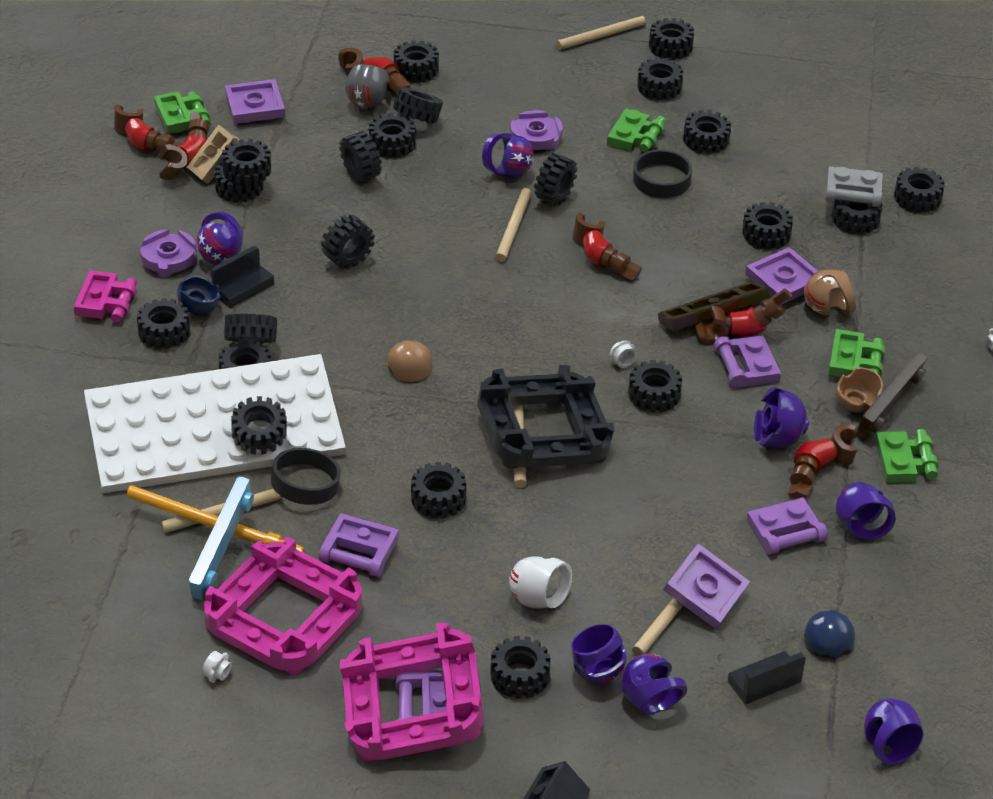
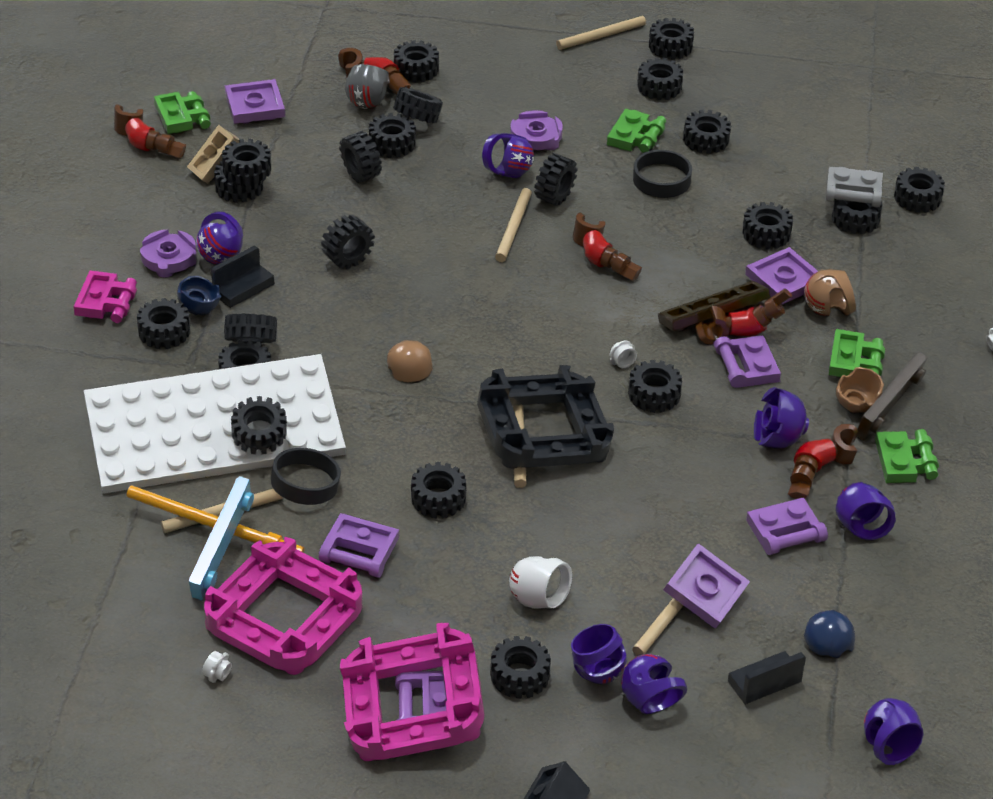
reddish brown piece [157,111,209,181] -> none

